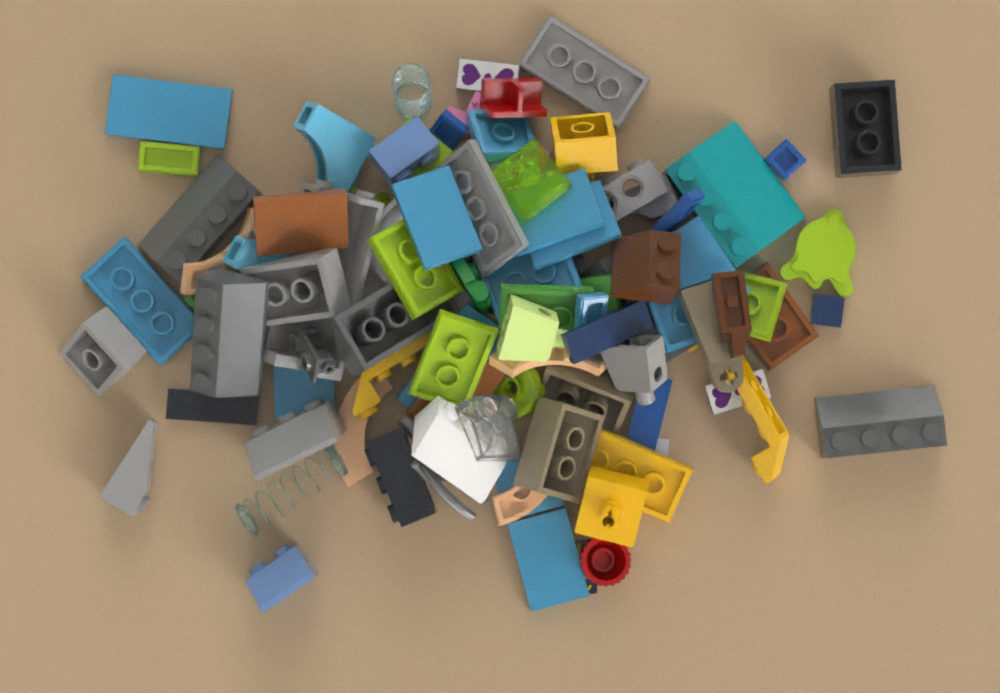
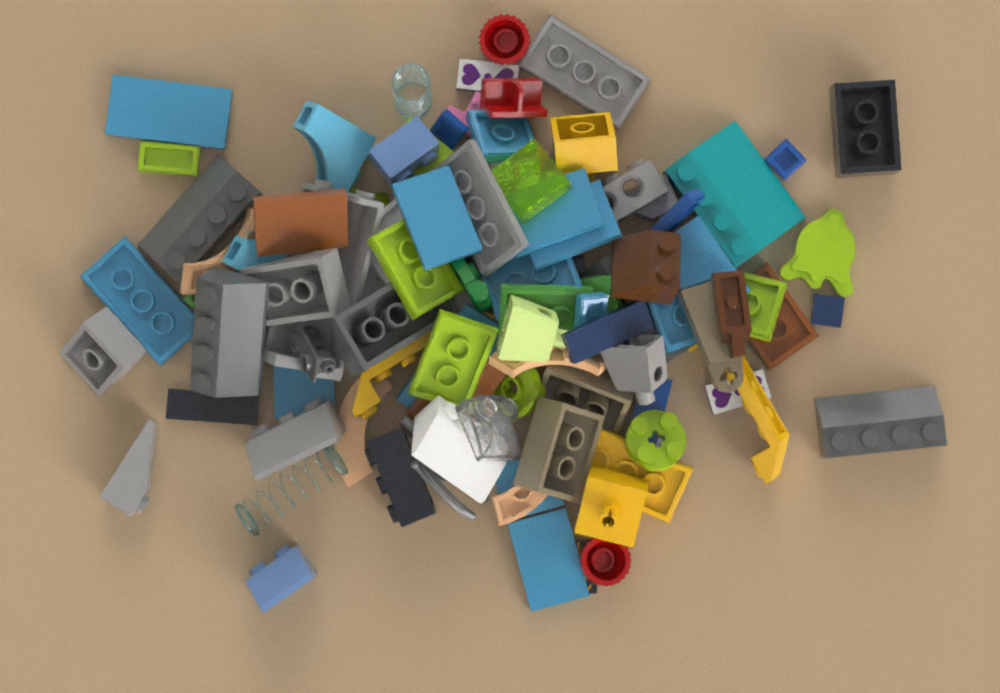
none -> red hat [479,14,531,65]
none -> lime plate [624,410,687,471]

